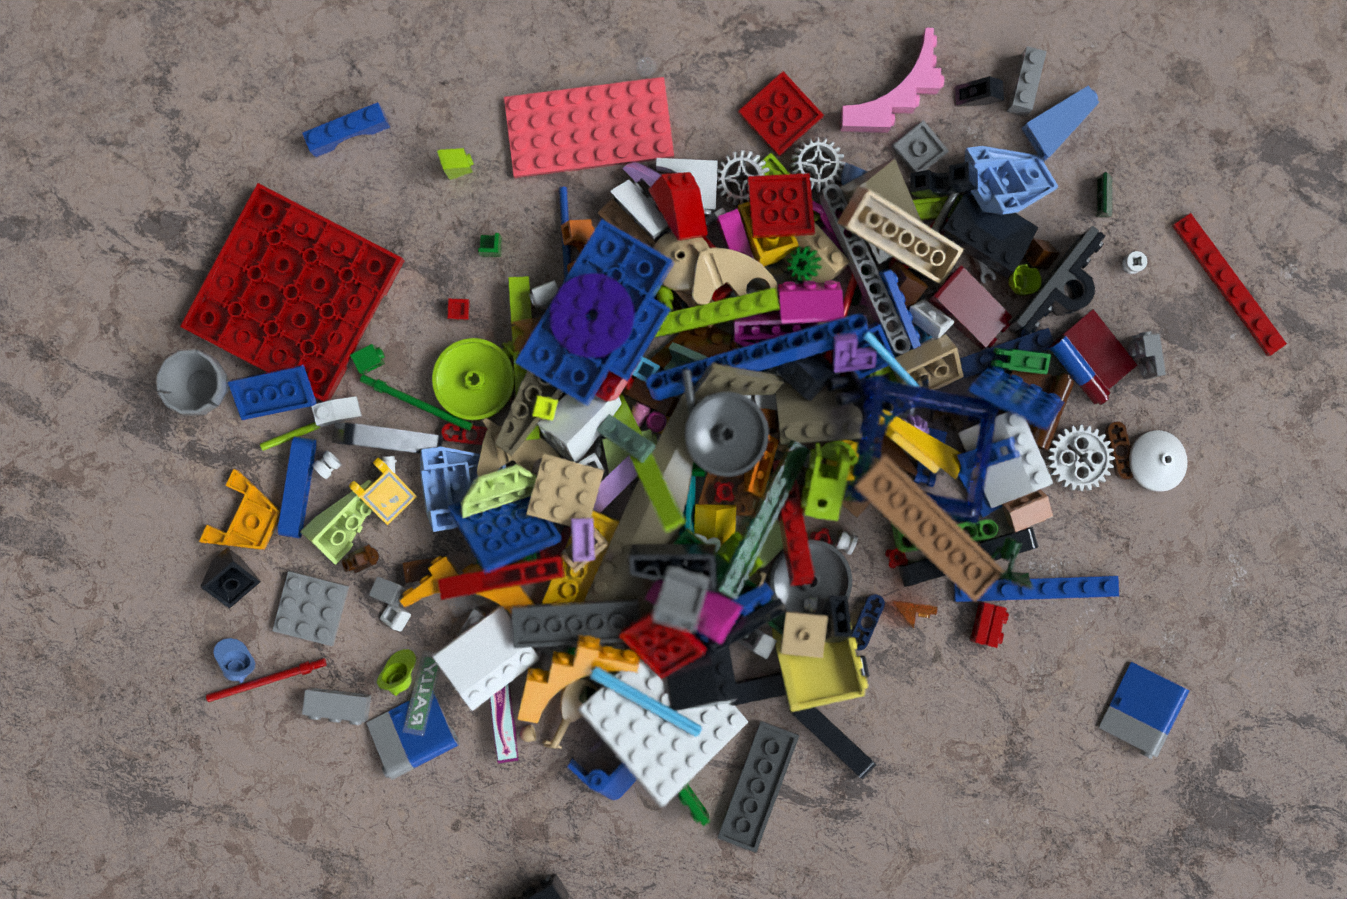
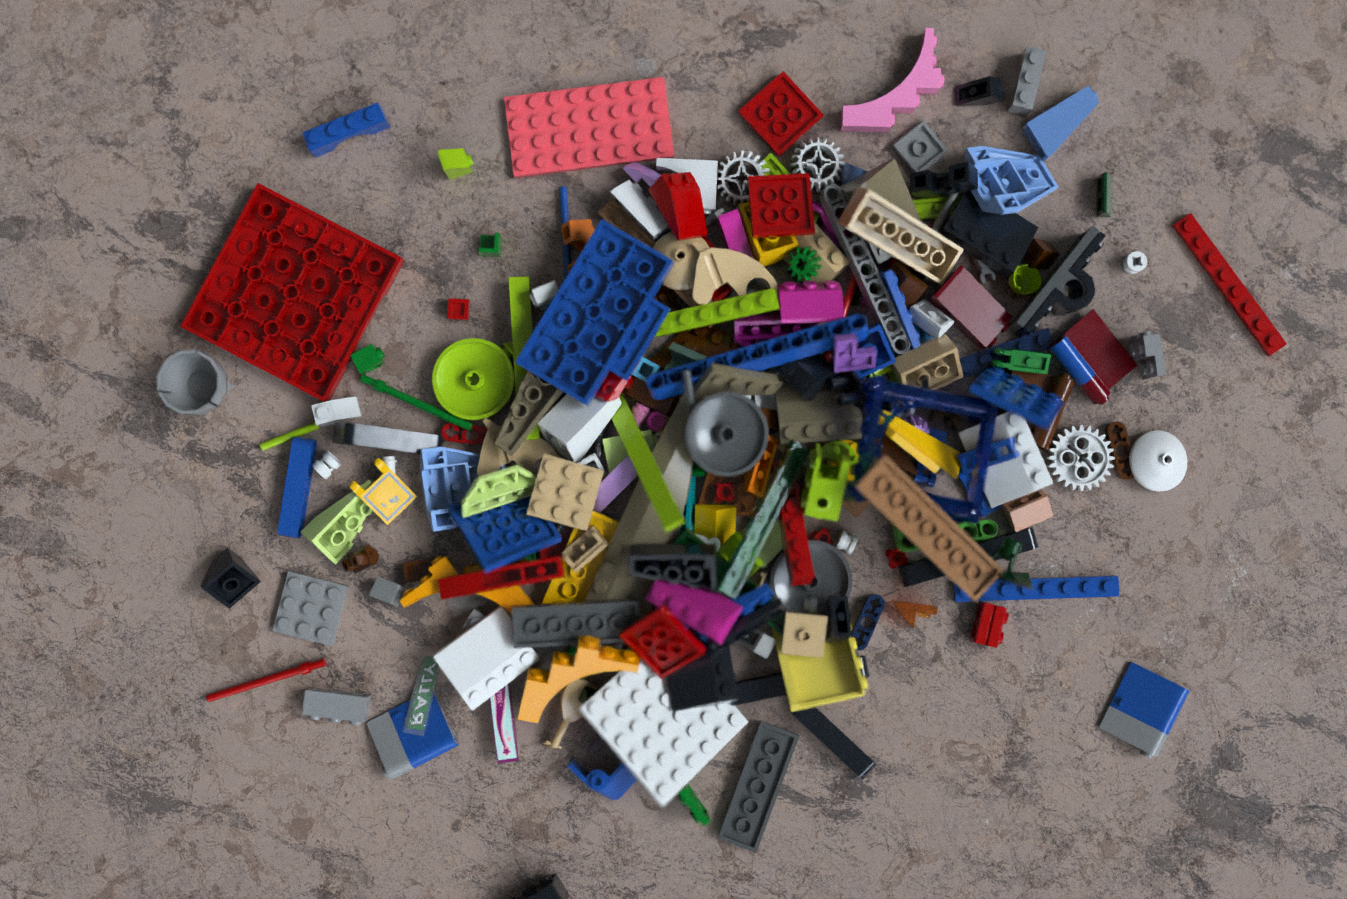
light orange wing [199,469,281,550] -> none
medium blue piece [213,638,255,683] -> none
blue plate [228,365,317,420] -> none
lime piece [377,649,416,696] -> none
white slope [380,604,411,631] -> none
clear orange slope [511,317,542,355] -> none
tan hinge [520,724,536,742] -> none
neon yellow tile [532,395,558,421] -> none
dark purple plate [550,273,635,358] -> none
lavender tile [571,518,595,561] -> none
medium azure axle [590,667,702,737] -> none
sand green plate [596,414,656,463] -> none
light grey panel [653,567,710,633] -> none
lime cylinder [656,285,674,312] -> none
medium azure bar [863,331,924,396] -> none

